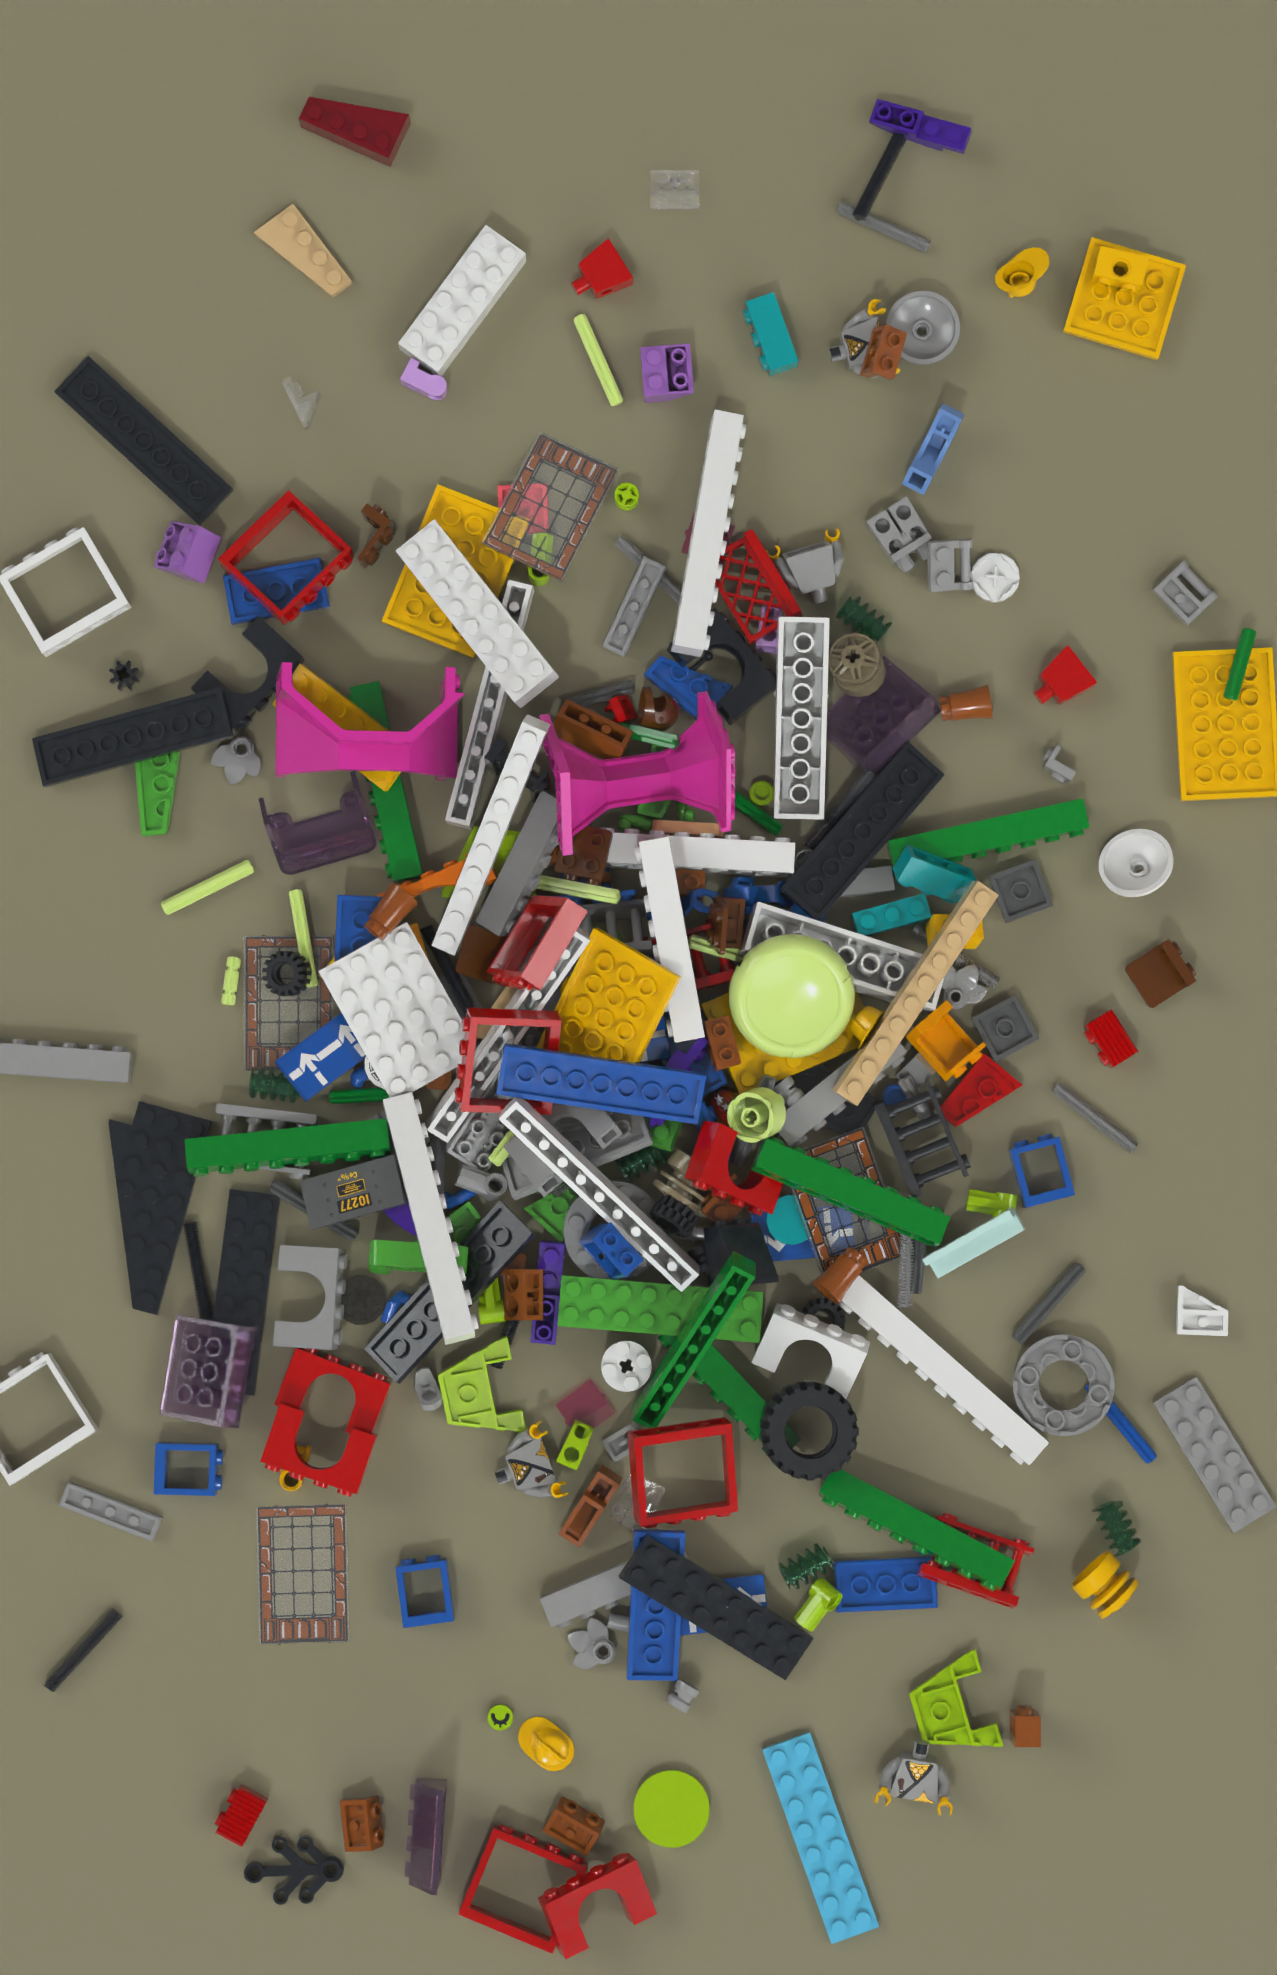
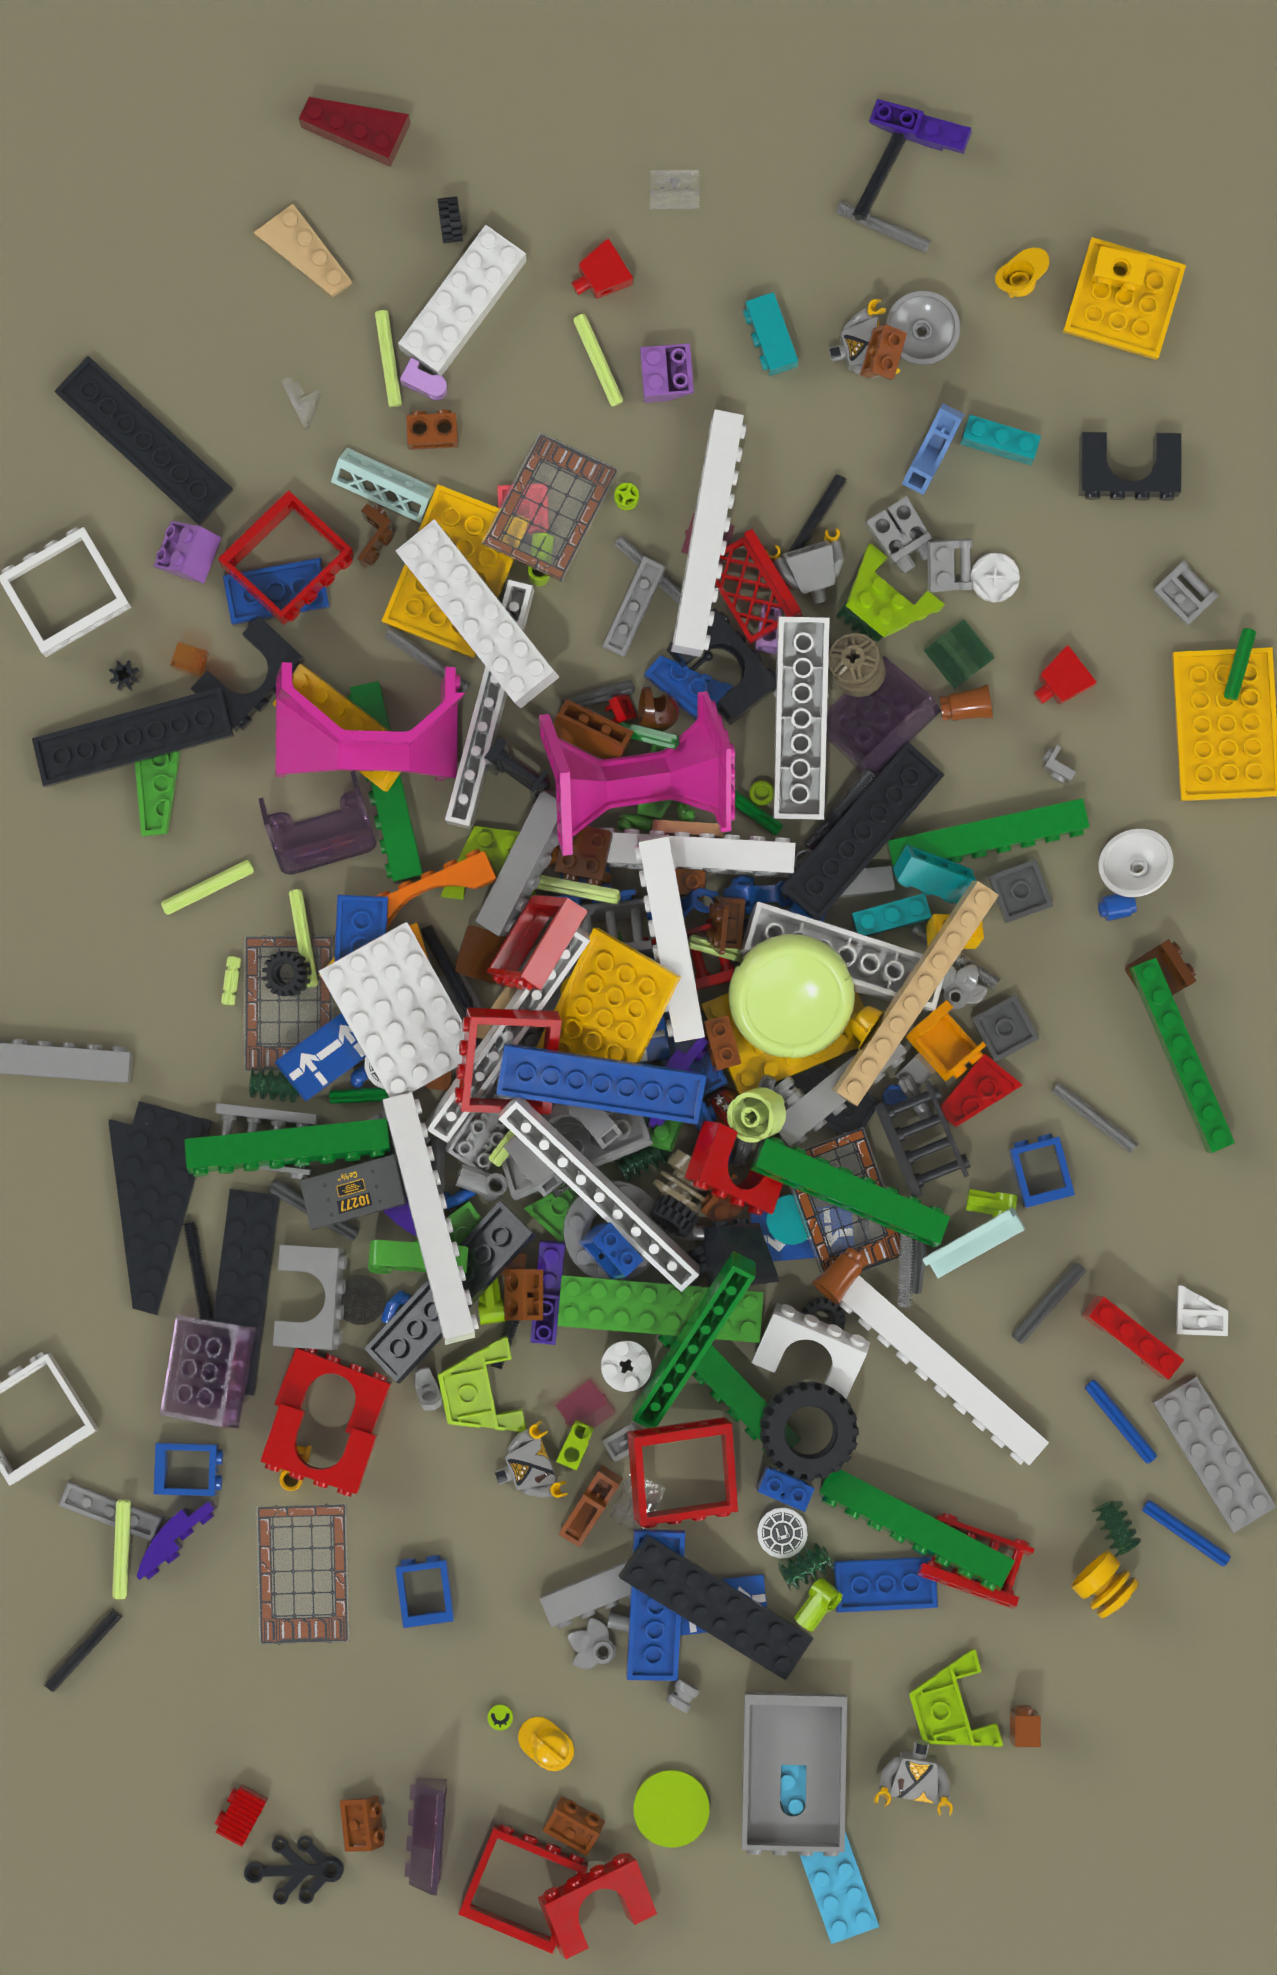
light grey plate [211,736,261,785] -> none
dark orange plant [364,883,418,941] -> none
white brick [431,714,551,956] -> none
light grey plate [1013,1335,1115,1436] -> none
red brick [1083,1009,1139,1068] -> none
none -> yellowish green axle [112,1499,131,1599]
none -> dark purple slope [137,1500,217,1580]
none -> clear orange panel [170,642,209,678]
none -> light aqua fence [331,447,436,523]
none -> yellowish green axle [375,310,402,407]
none -> light grey axle [384,626,471,693]
none -> dark orange brick [406,409,458,450]
none -> black tyre [438,196,463,243]
none -> light grey panel [741,1691,847,1856]
none -> blue window [756,1465,815,1512]
none -> tile [757,1507,808,1558]
none -> black axle [788,474,847,552]
none -> lime wing [846,543,945,638]
none -> clear green slope [924,619,995,689]
none -> teal brick [960,415,1041,466]
none -> black arch [1079,432,1181,501]
none -> red arch [1081,1296,1184,1380]
none -> blue brick [1098,894,1137,921]
none -> green brick [1129,958,1235,1153]
none -> blue axle [1142,1500,1231,1567]

